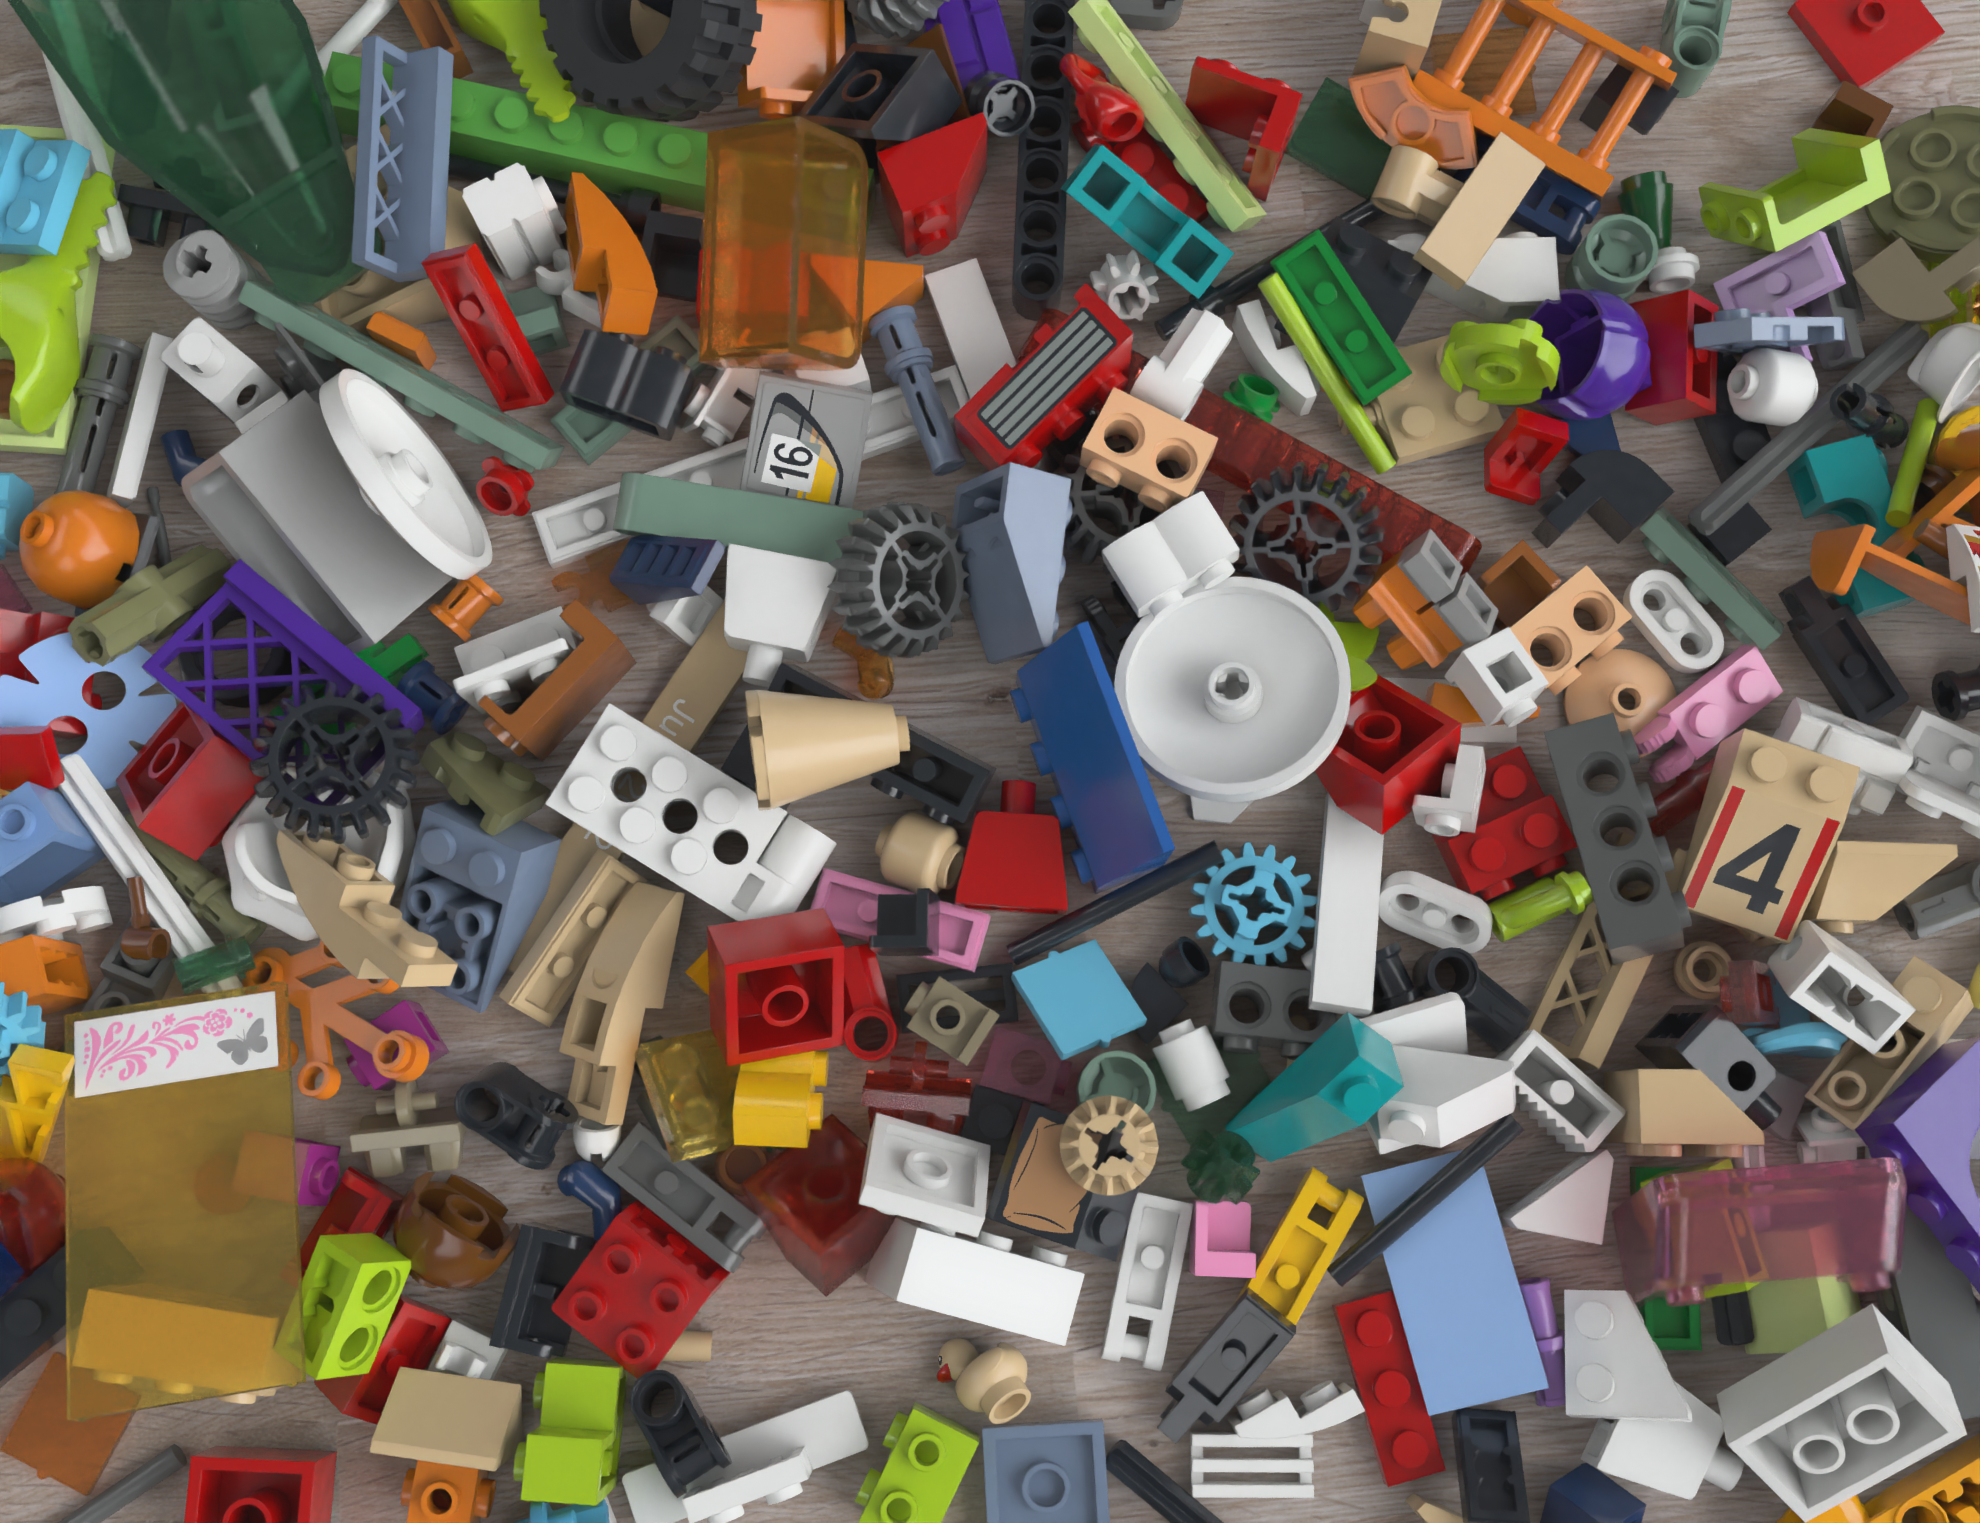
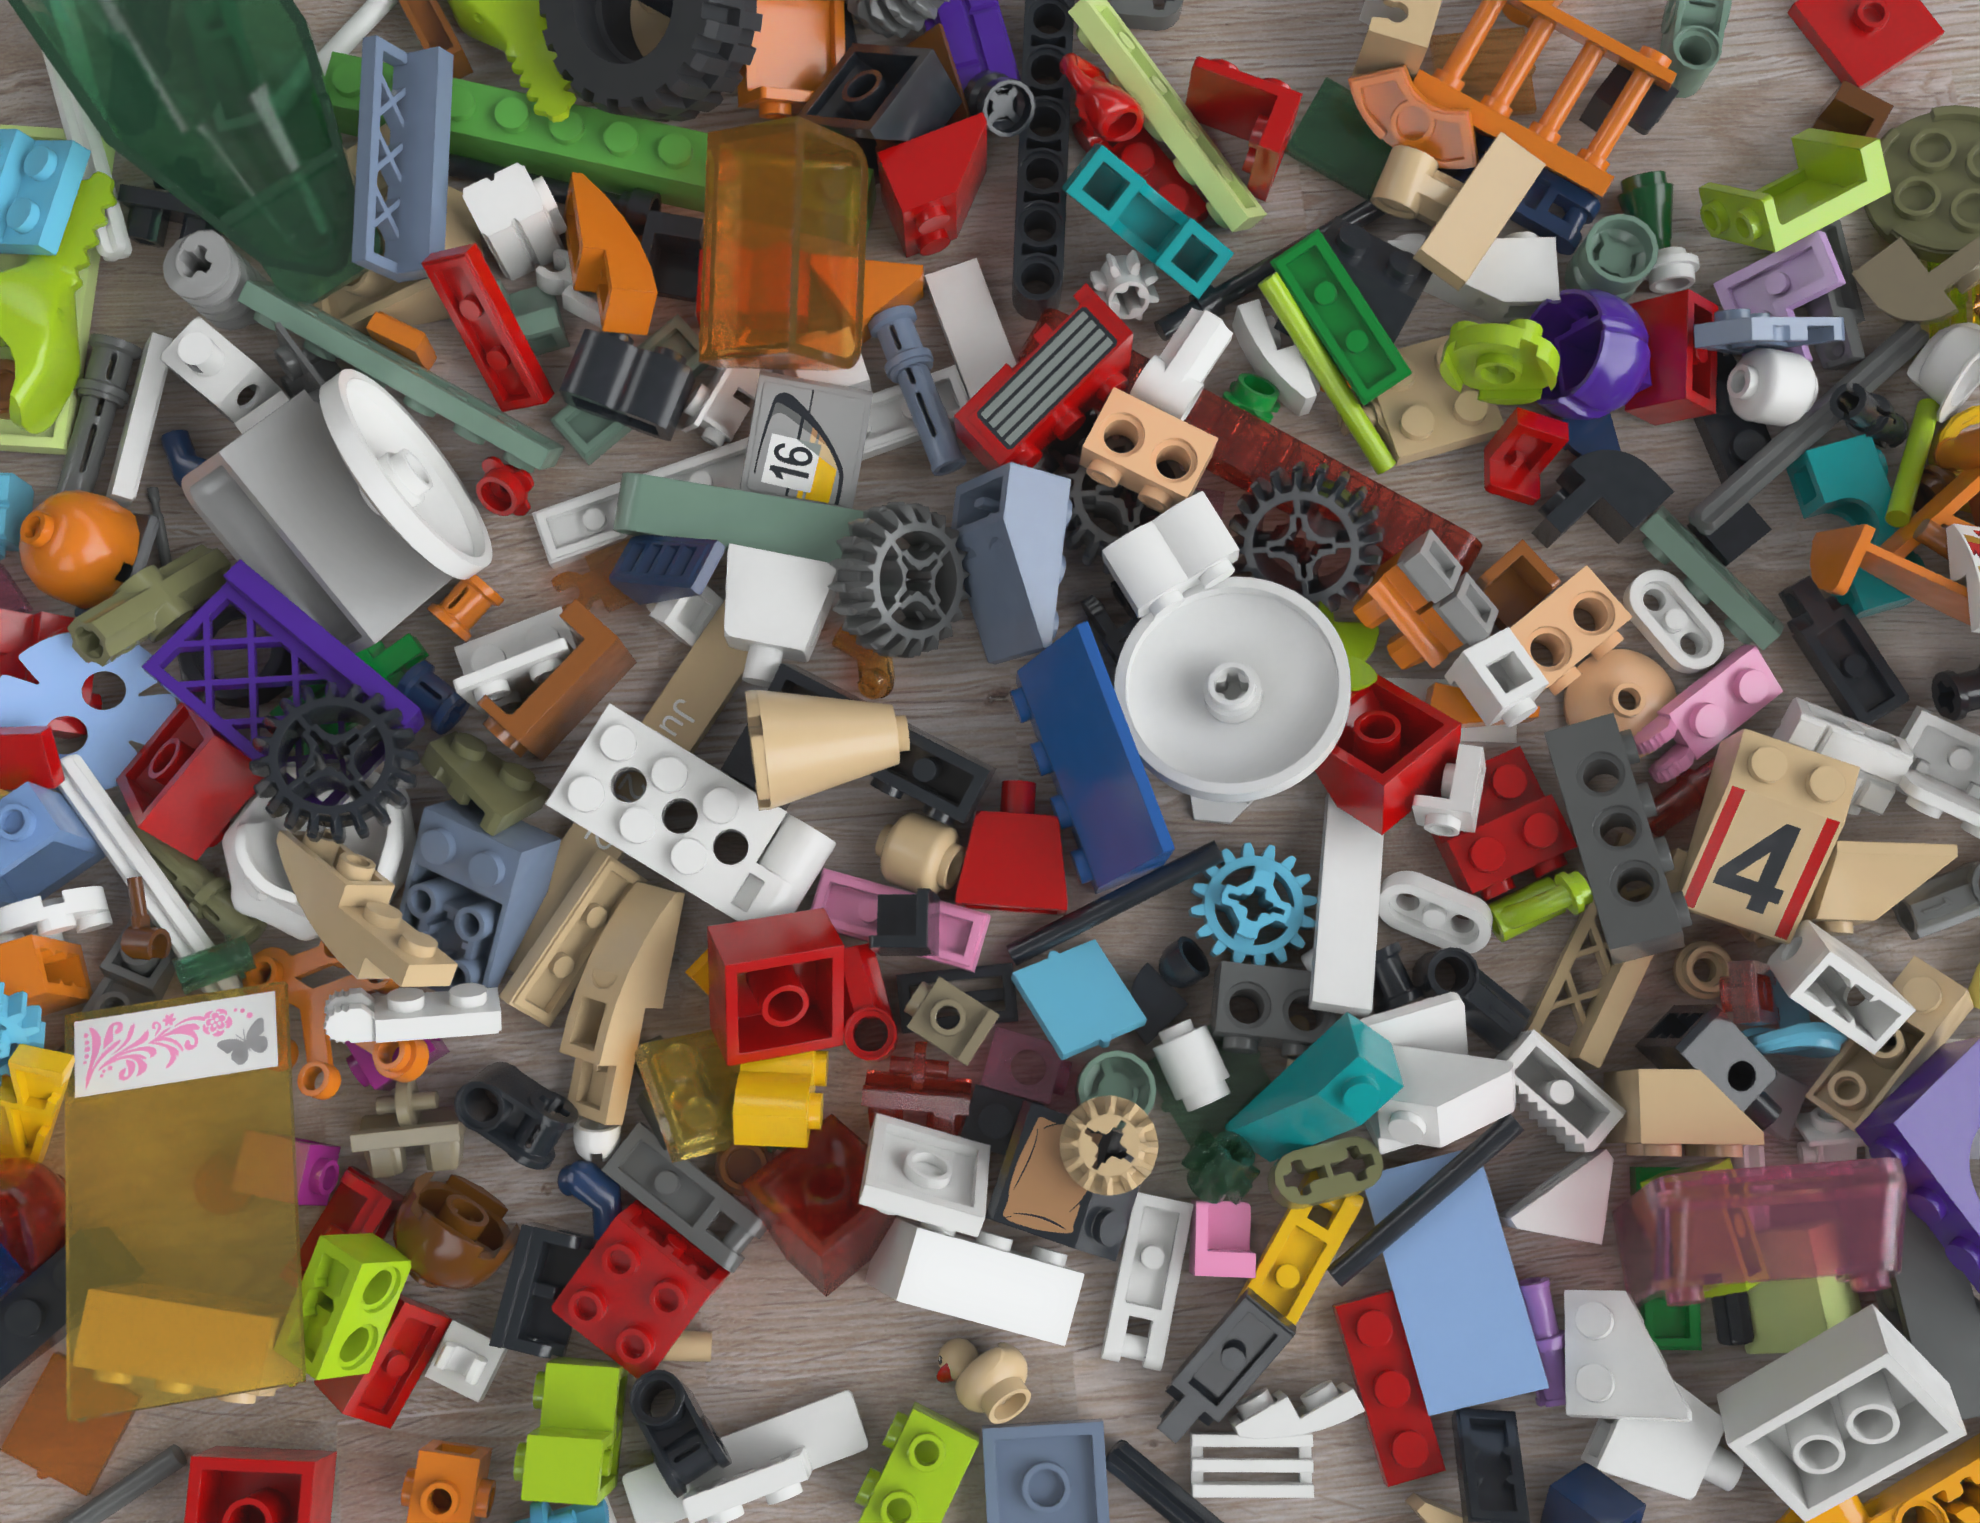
tan slope [369,1367,523,1471] -> none
none -> white hinge [324,983,502,1044]
none -> olive beam [1267,1136,1383,1209]

